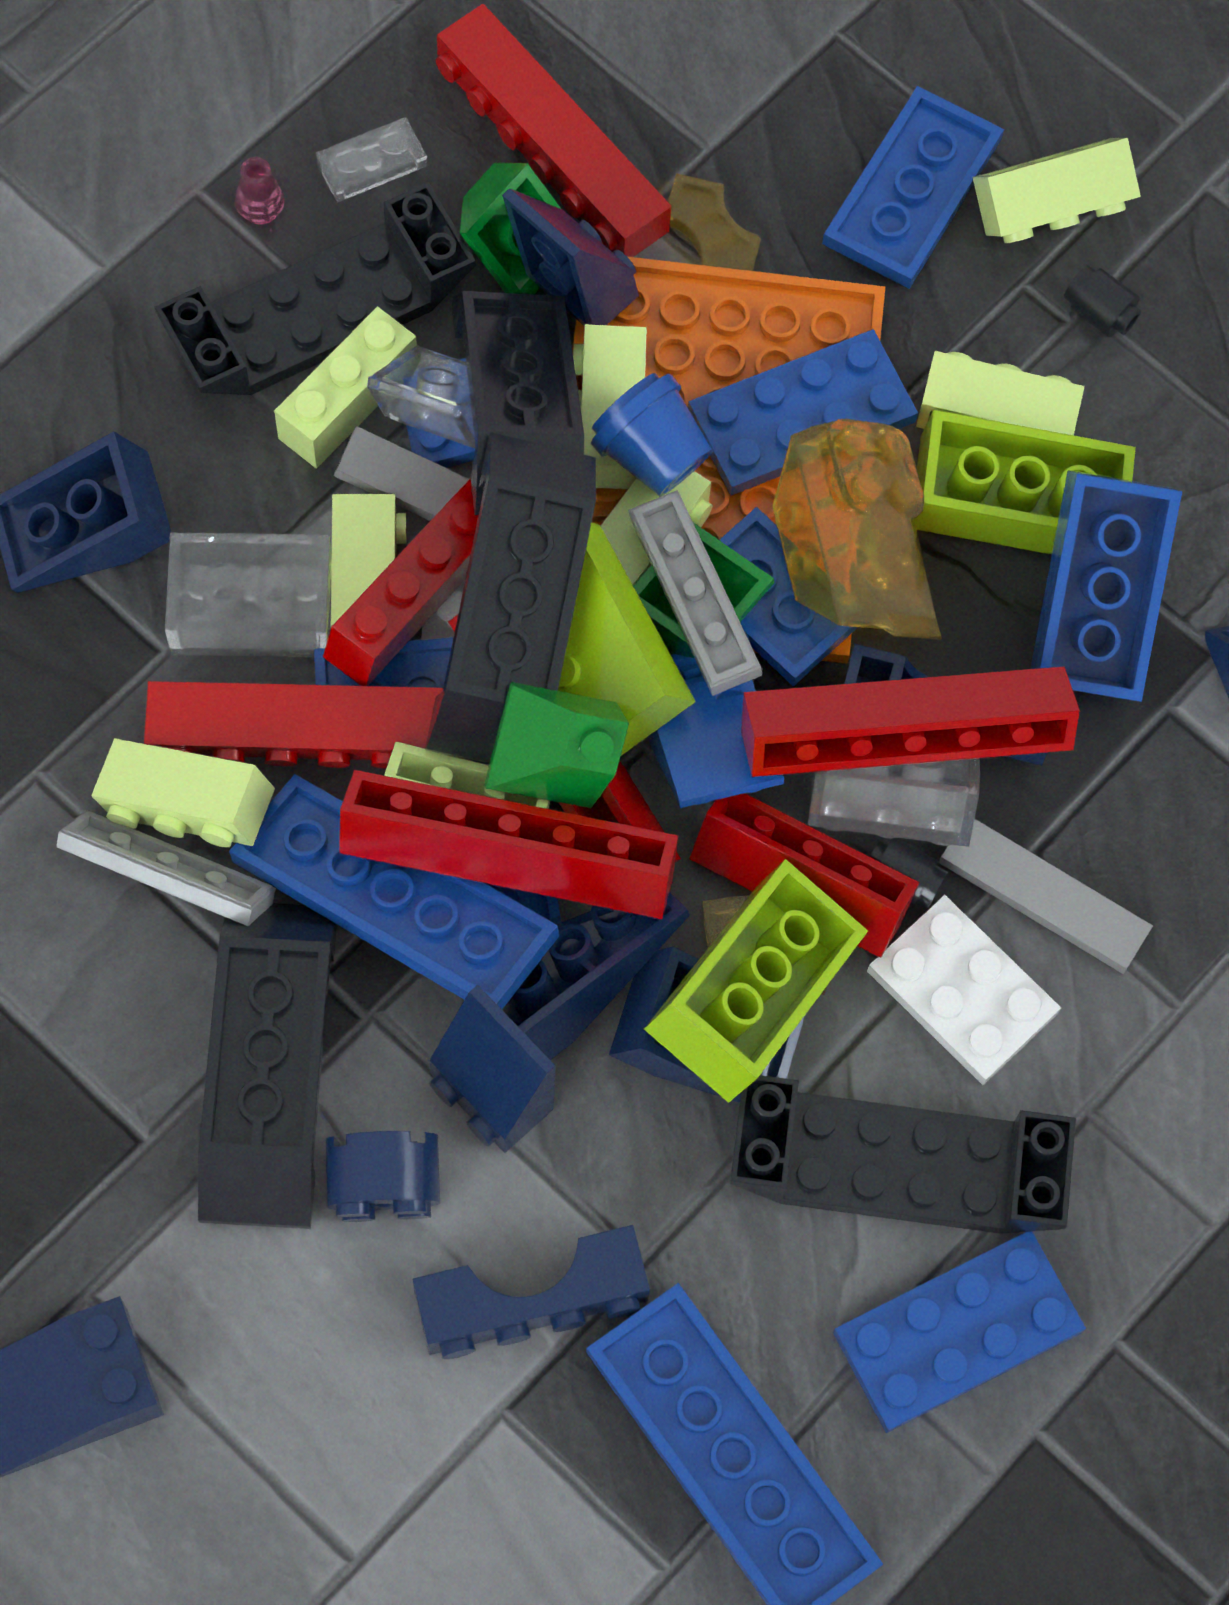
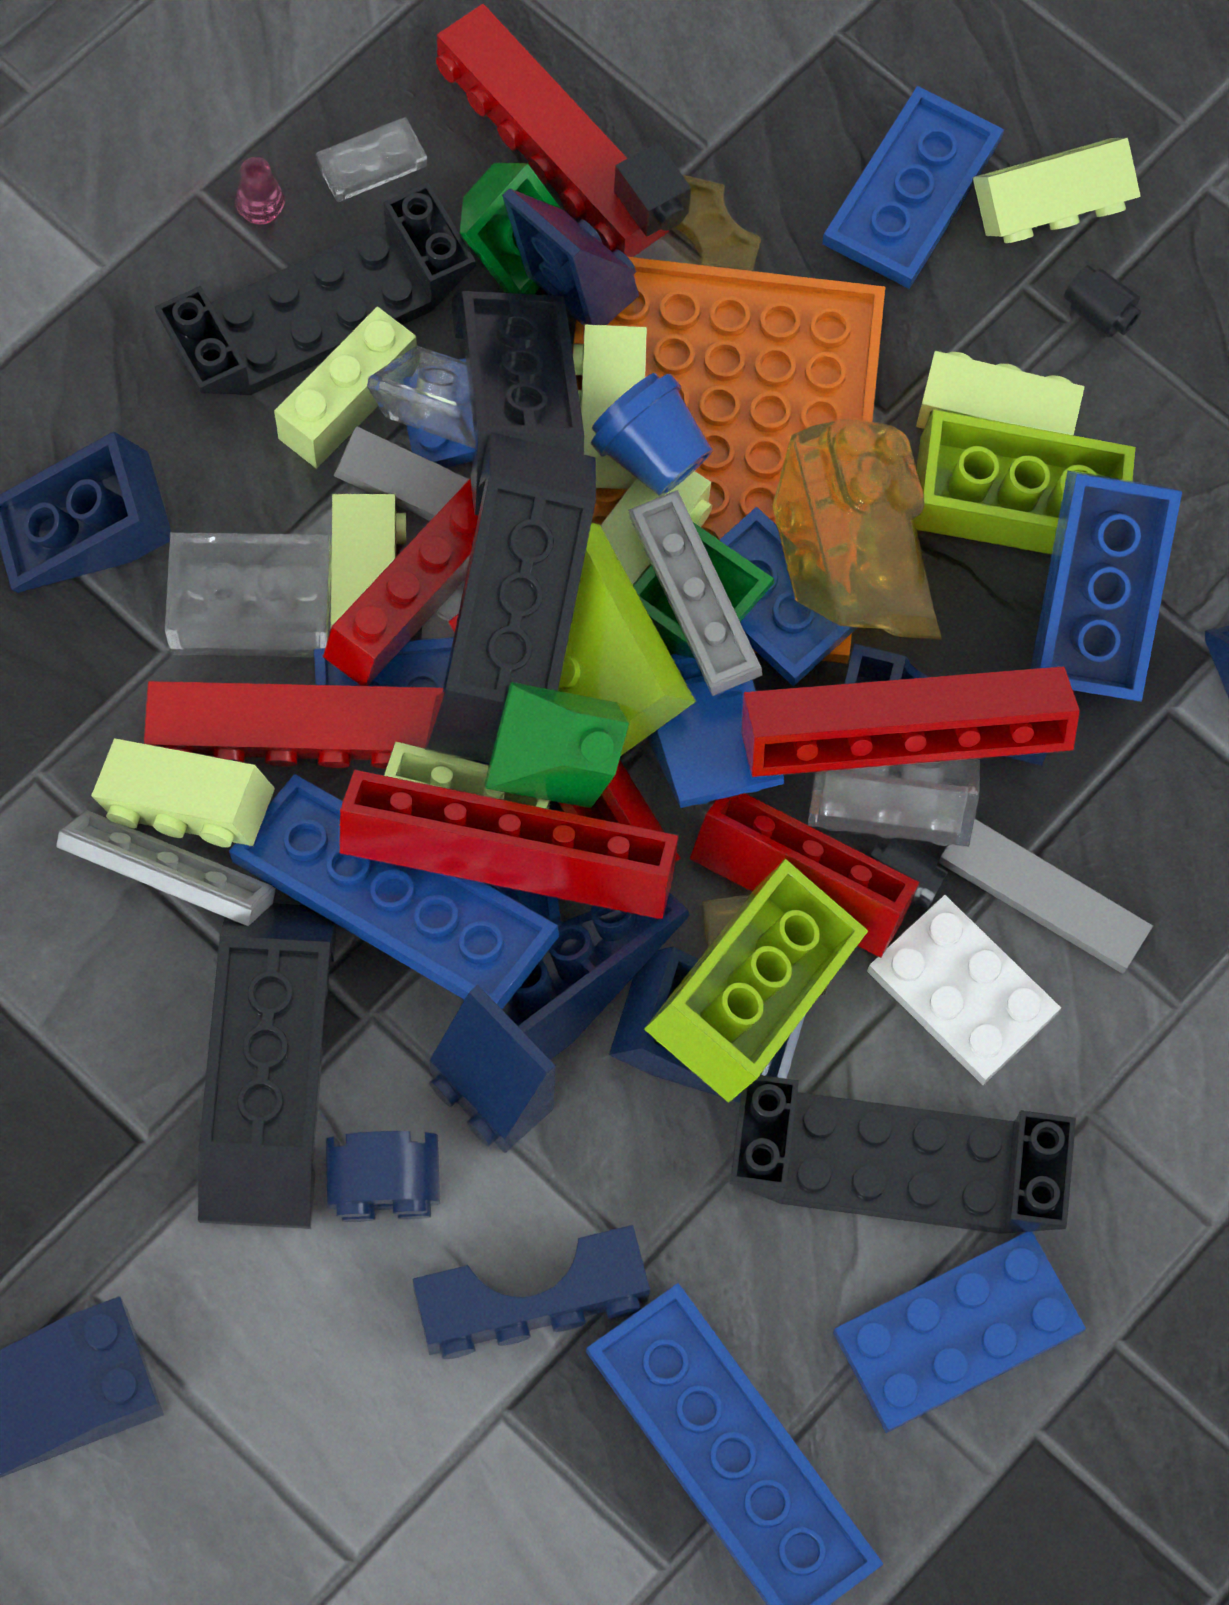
blue plate [688,329,918,496] -> none
none -> black brick [614,142,691,237]

